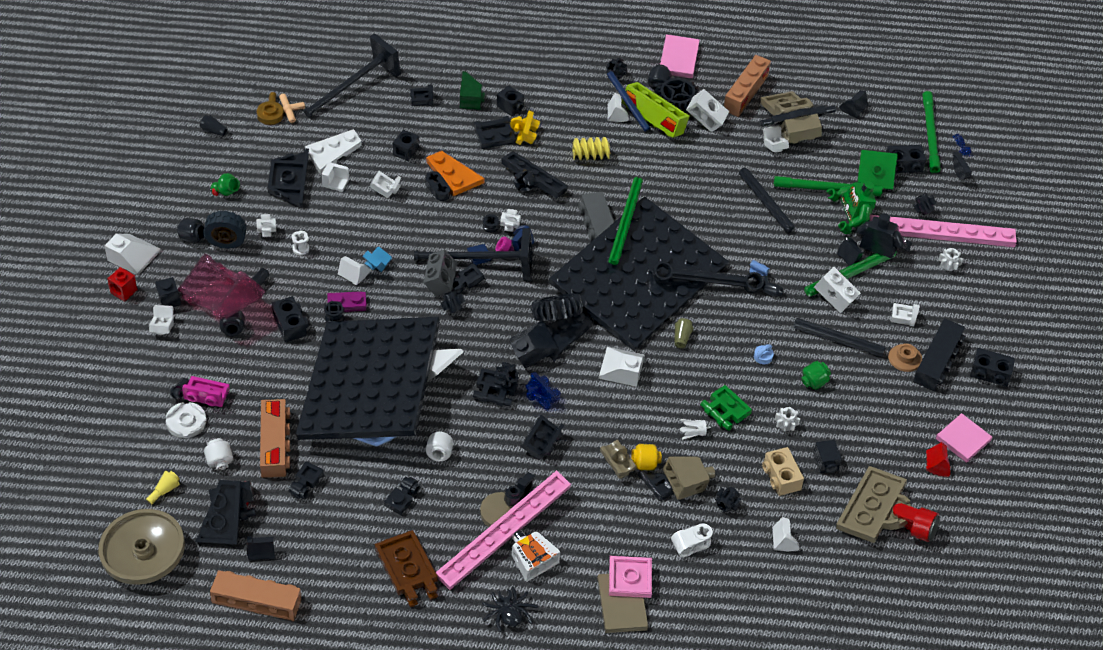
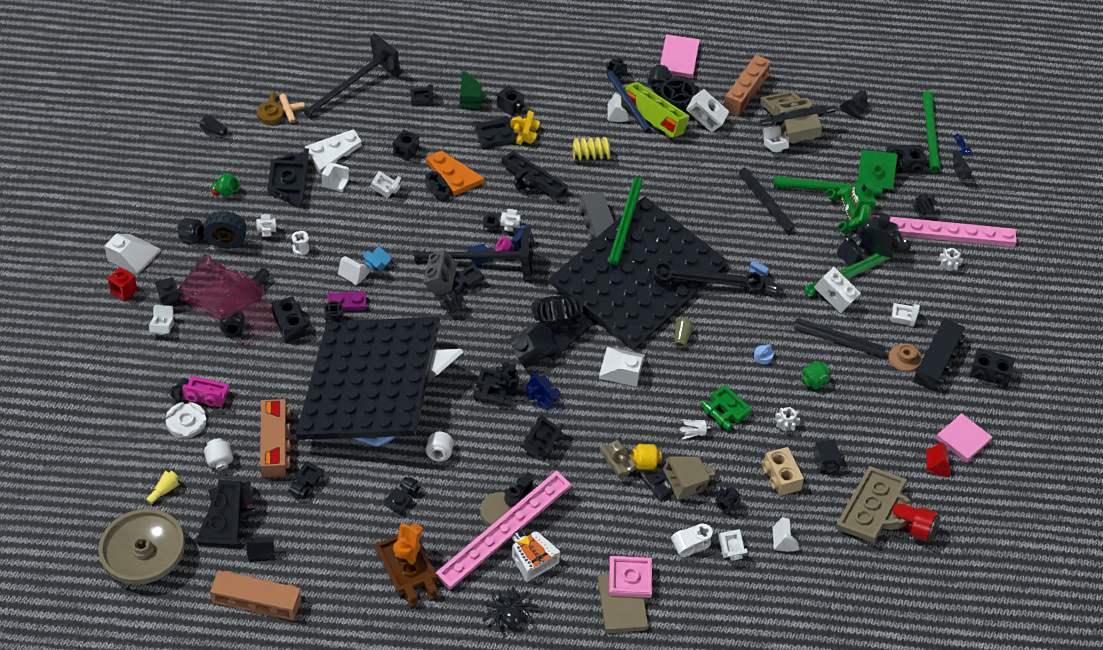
none -> orange hips [393,523,423,565]
none -> white bracket [718,529,748,561]

